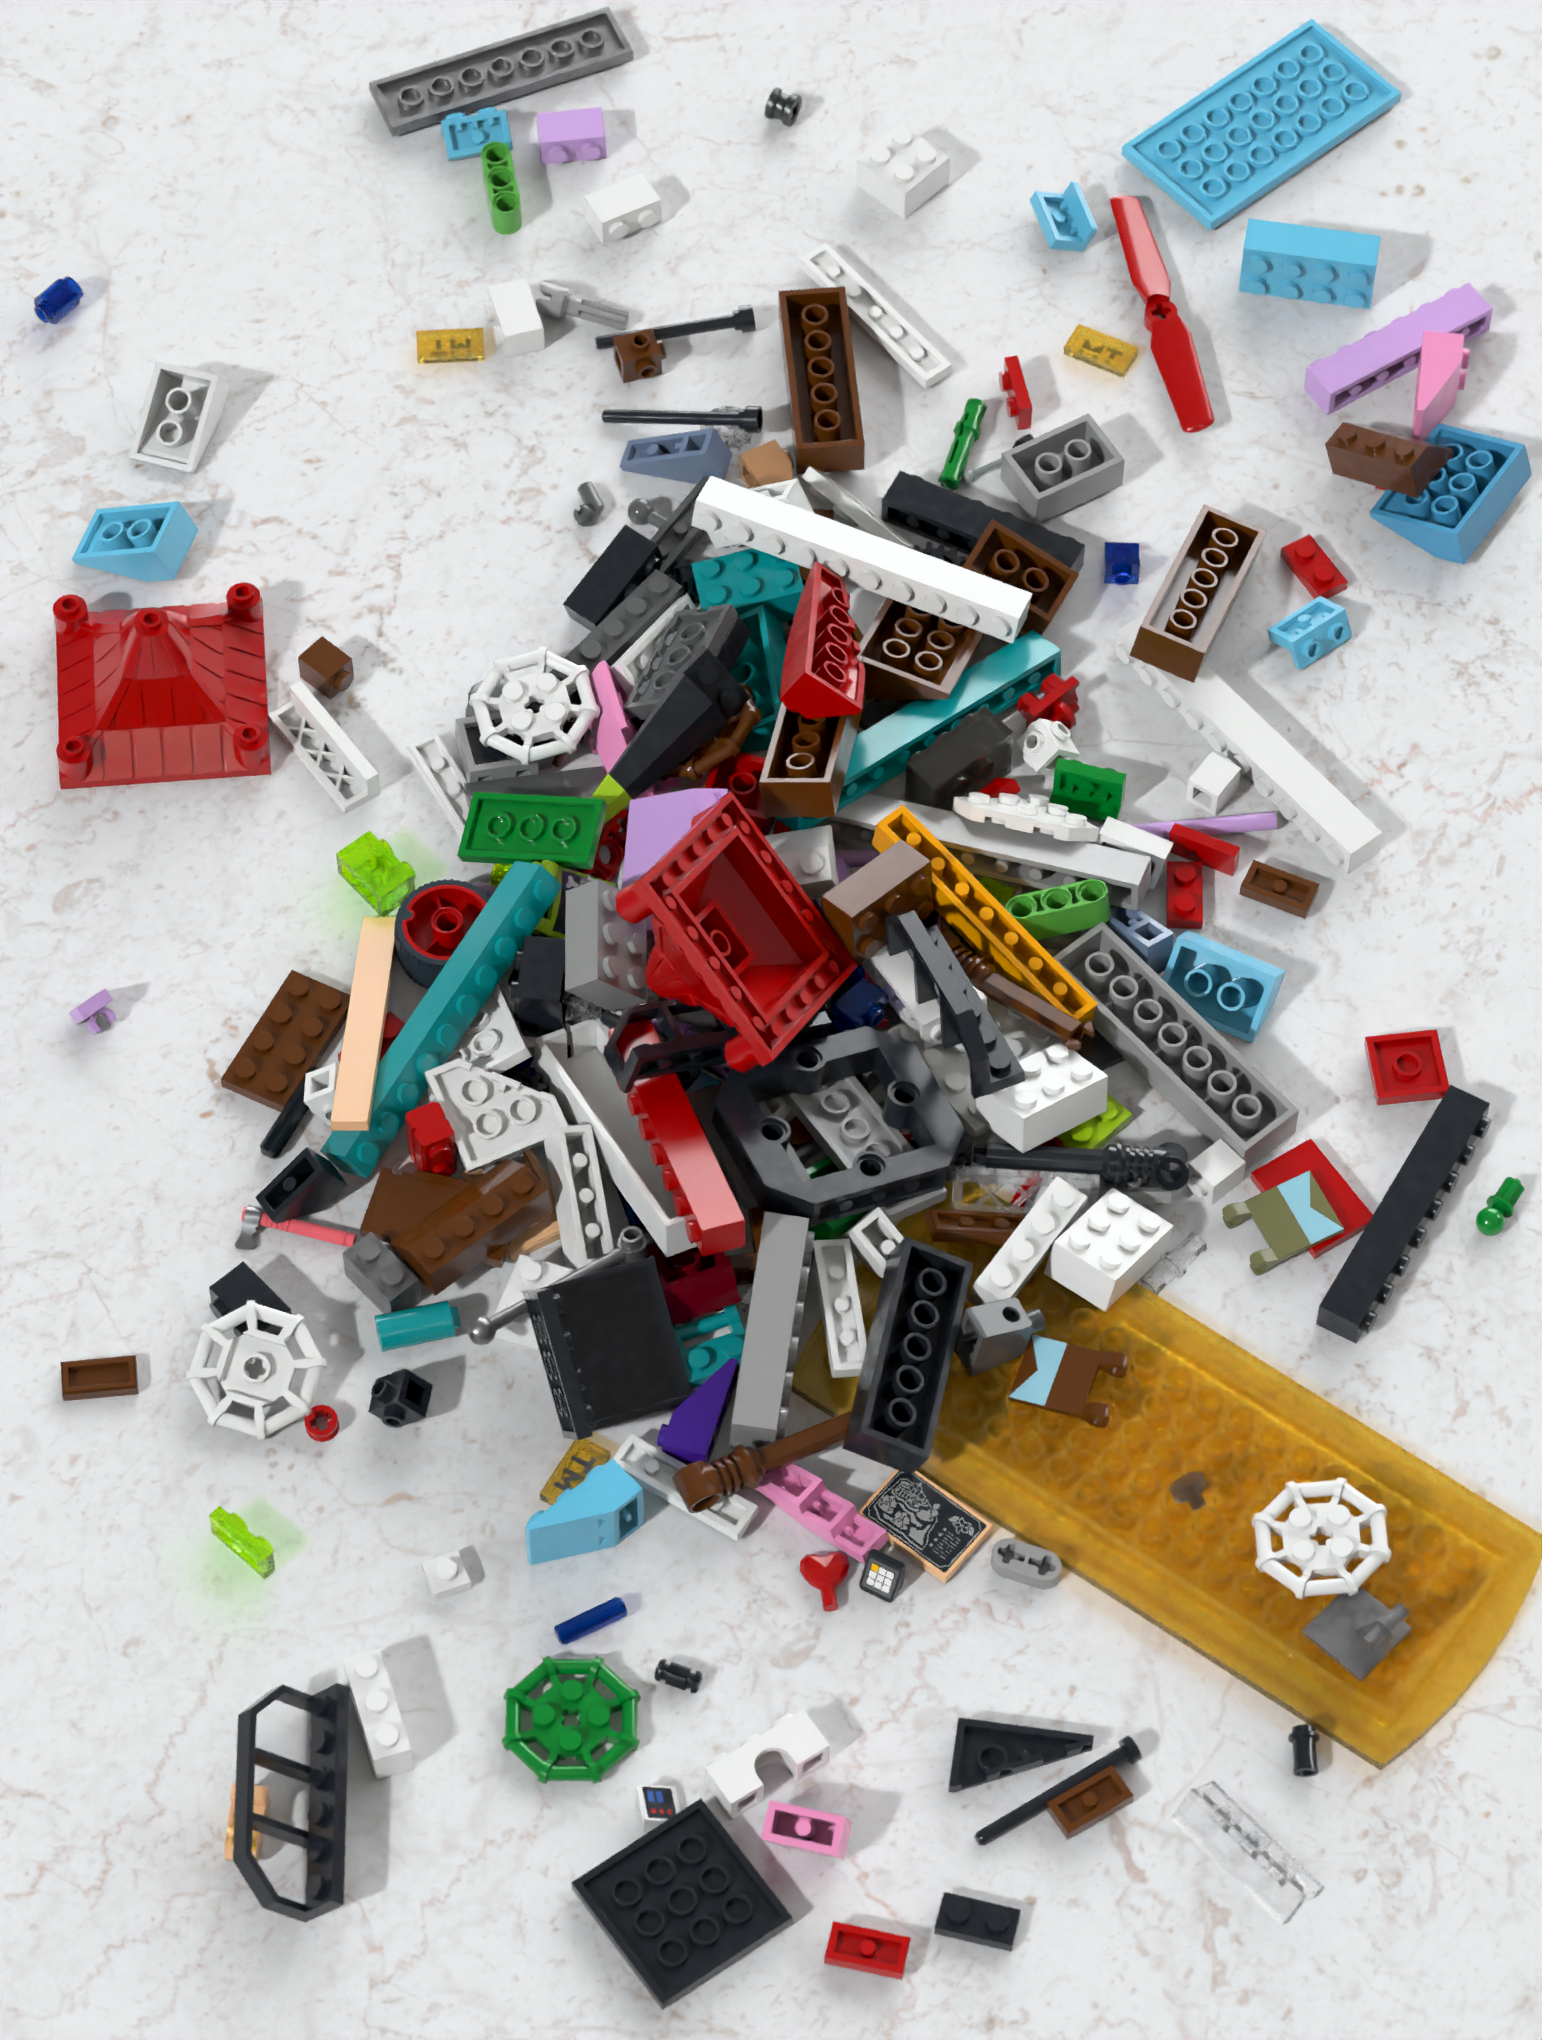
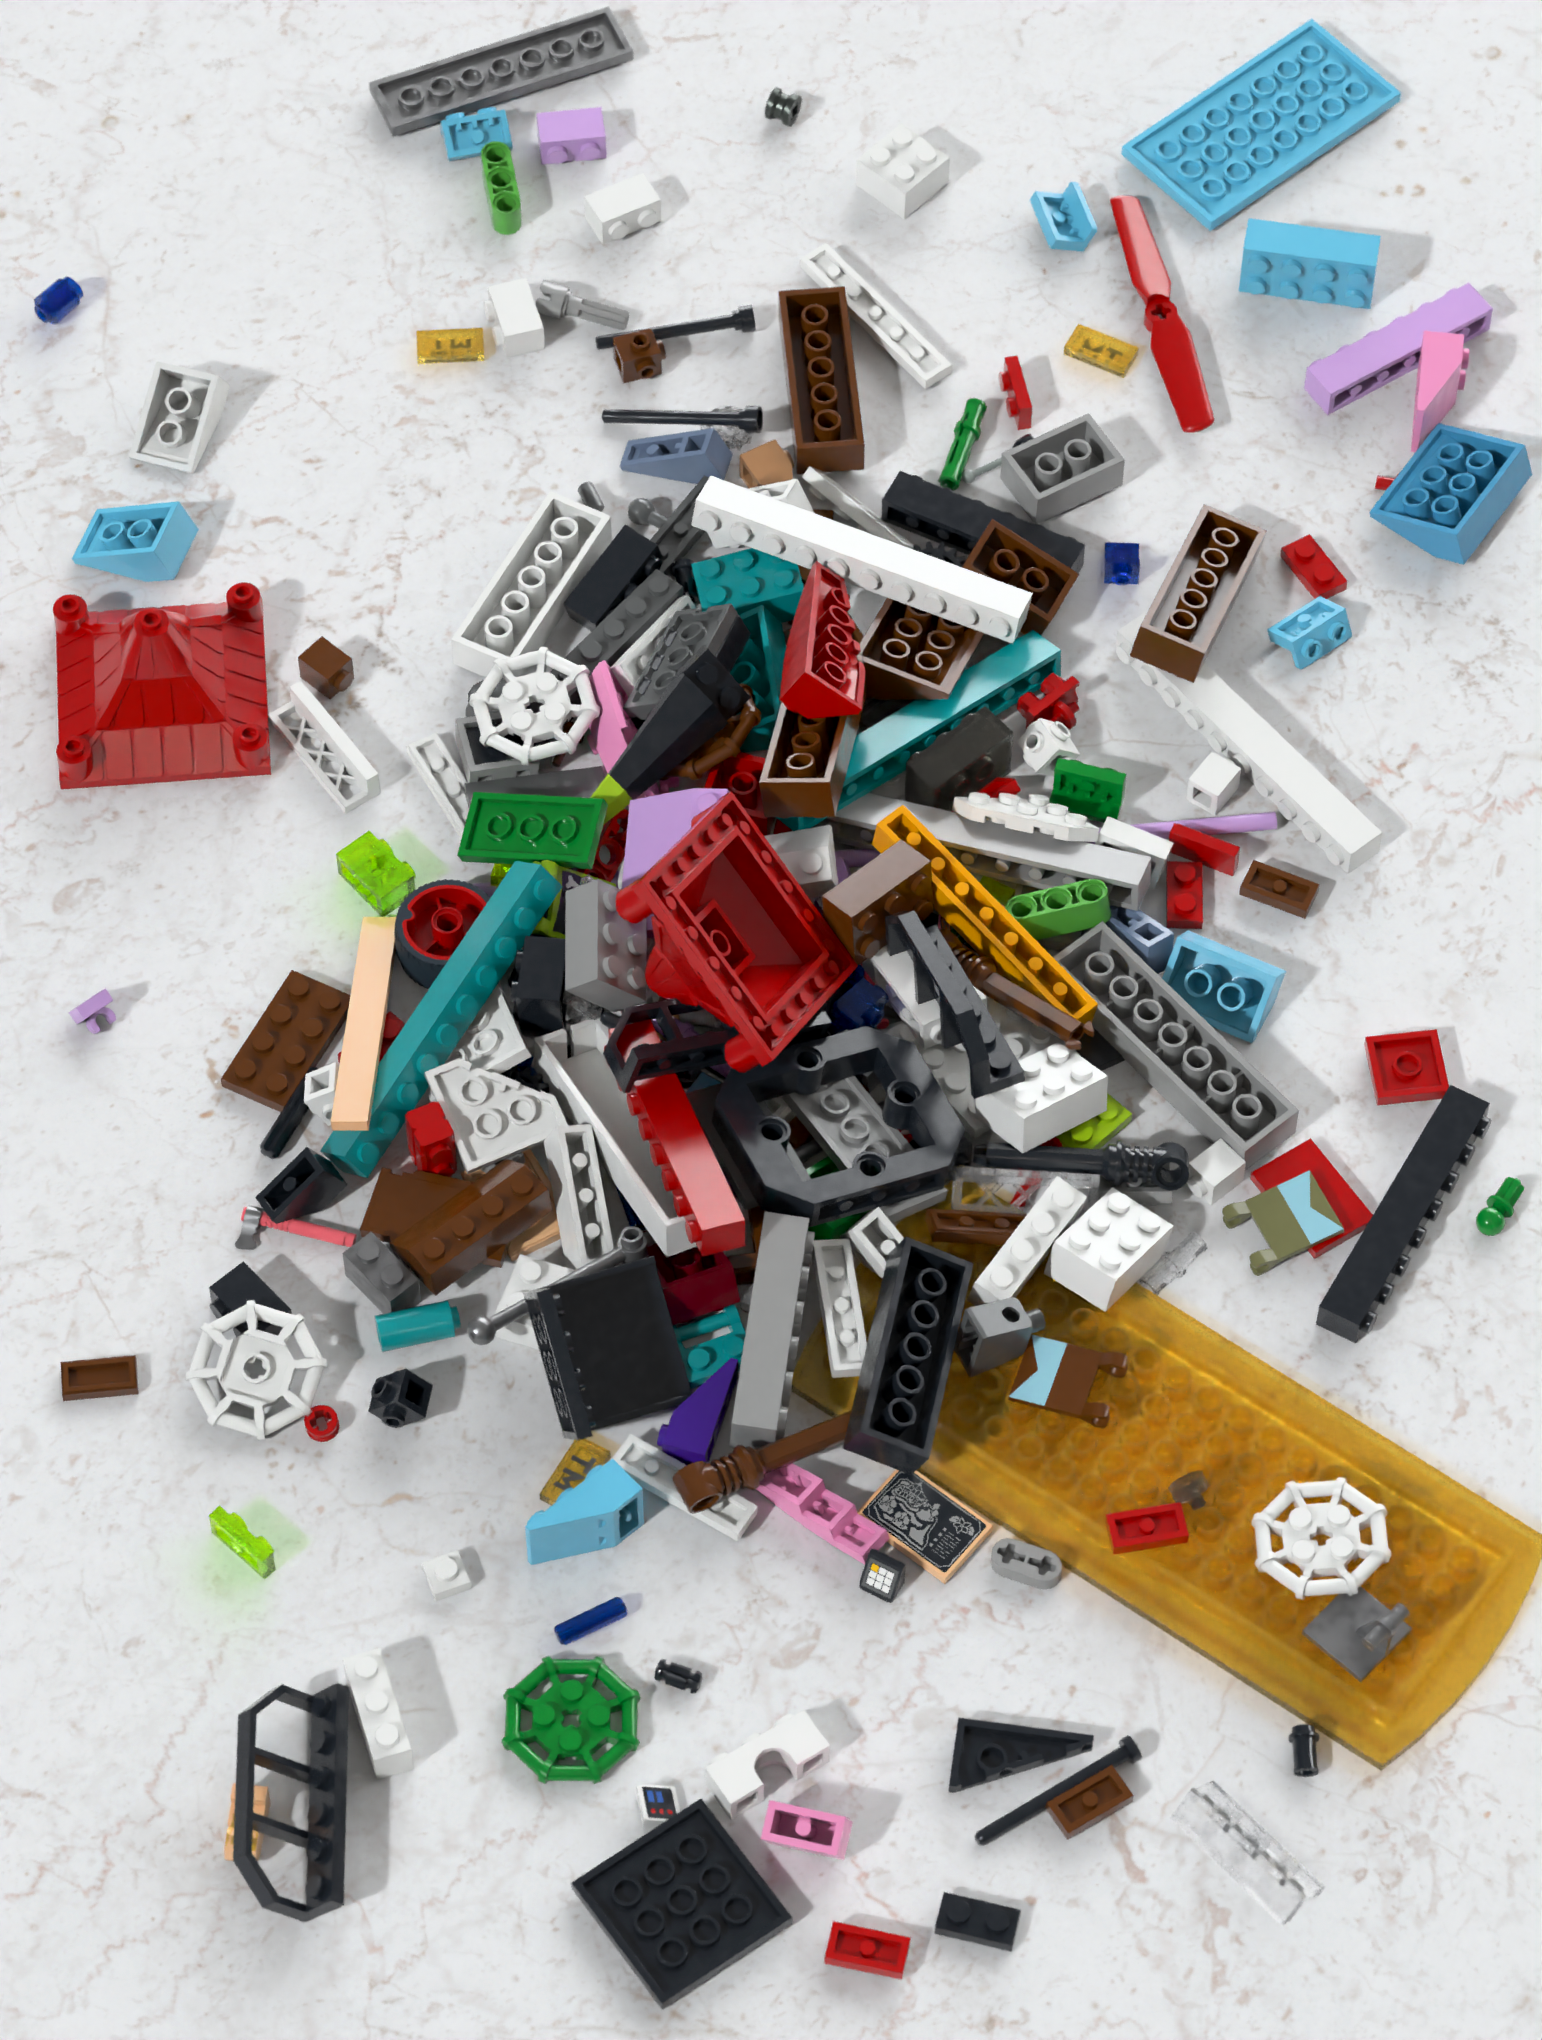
red rock [800,1551,850,1612] -> none
reddish brown slope [1325,422,1453,498] -> none
none -> white brick [451,491,612,677]
none -> red plate [1105,1502,1189,1555]

